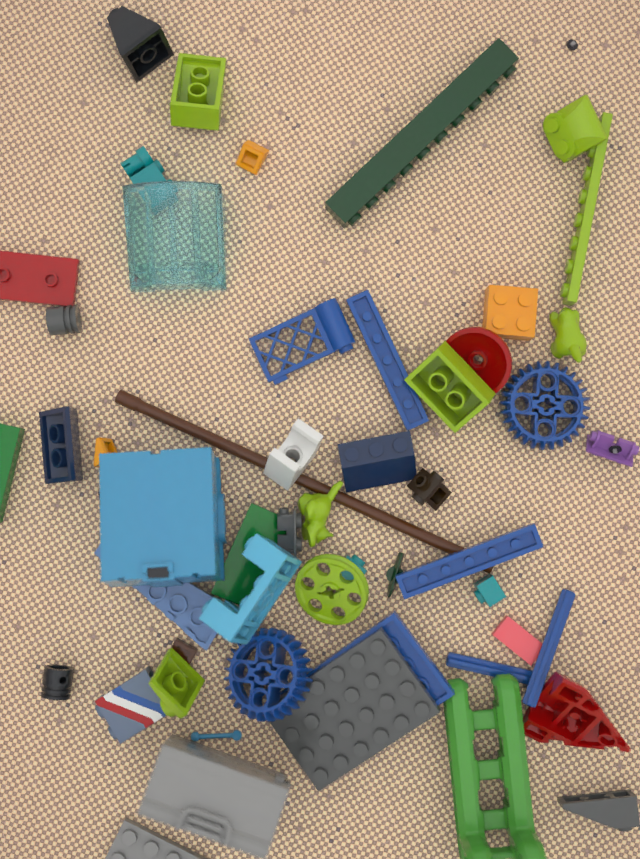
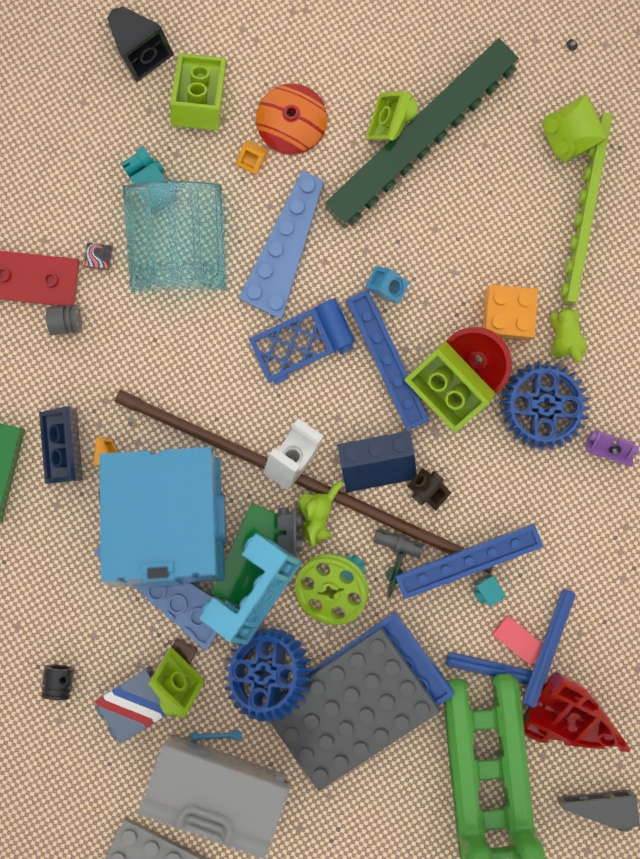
none -> tile [84,243,112,271]
none -> medium blue wing [239,170,324,320]
none -> orange dish [256,83,327,155]
none -> lime slope [365,91,418,141]
none -> dark azure brick [365,266,409,304]
none -> dark grey pin [373,528,424,559]

